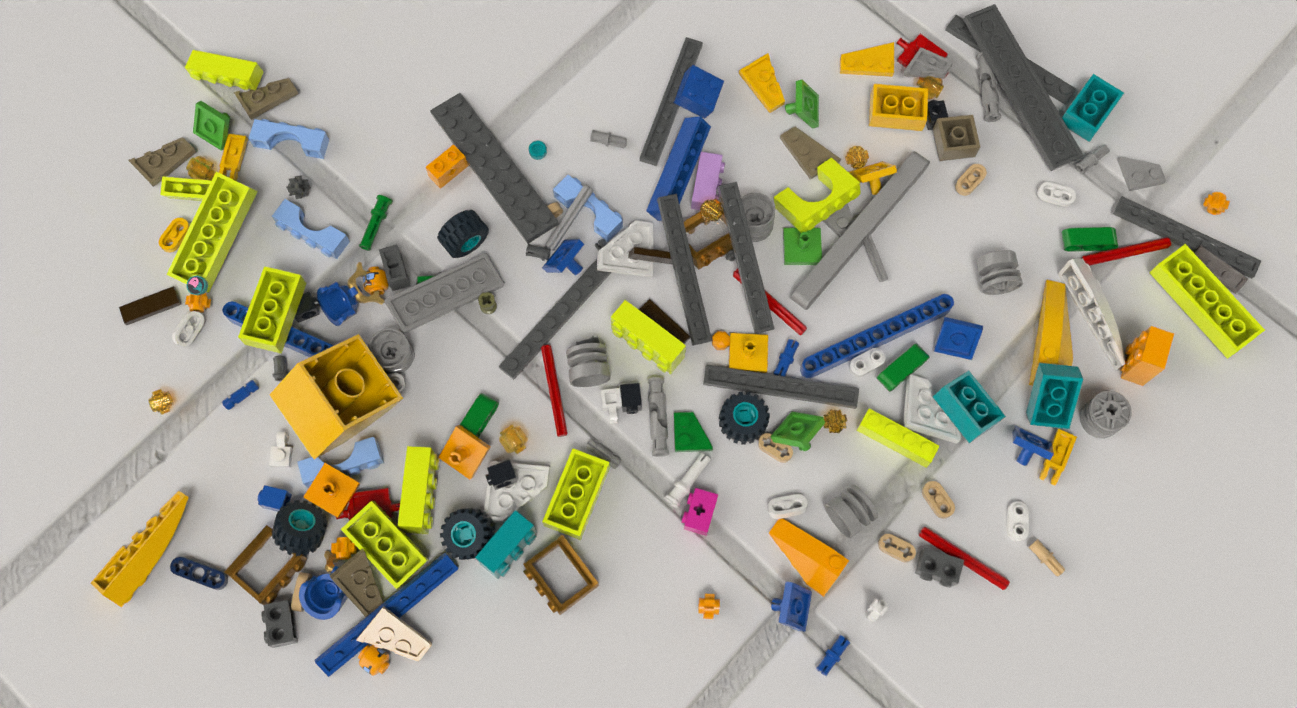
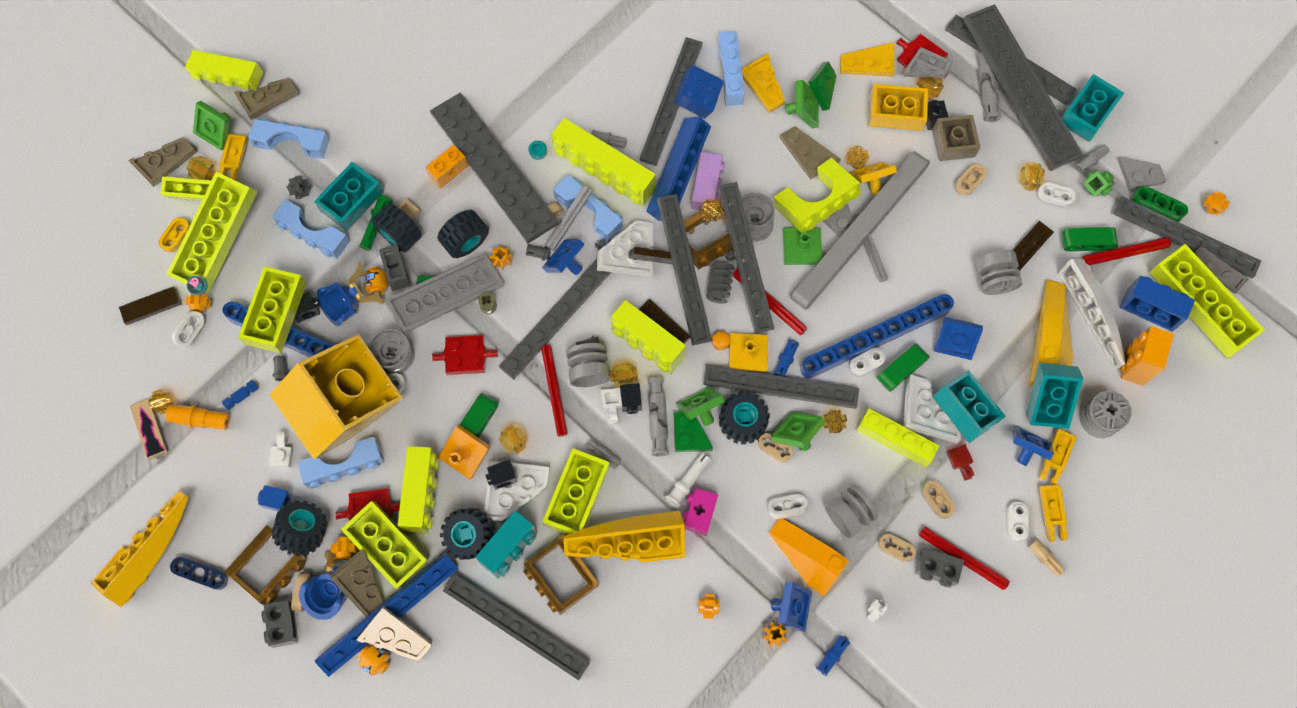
light orange tile [304,463,360,518] -> none
none -> tile [130,399,168,460]
none -> light orange piece [165,404,230,430]
none -> teal brick [314,162,384,232]
none -> black wheel [372,203,422,253]
none -> tan plate [398,199,420,220]
none -> red plate [432,335,498,375]
none -> dark grey plate [443,574,590,681]
none -> light orange gear [489,245,513,270]
none -> neon yellow brick [551,118,656,206]
none -> yellow wedge [563,511,685,562]
none -> clear yellow head [609,362,638,388]
none -> bright green tile [676,386,725,426]
none -> dark grey piece [706,262,735,304]
none -> light blue arch [718,31,745,106]
none -> light orange gear [763,622,788,648]
none -> green wing [808,61,837,111]
none -> clear red plate [946,444,975,481]
none -> dark brown tile [1013,220,1054,270]
none -> clear yellow head [1019,163,1045,191]
none -> yellow hinge [1039,485,1068,542]
none -> bright green brick [1083,170,1116,197]
none -> blue brick [1119,276,1195,332]
none -> green beam [1130,186,1188,222]

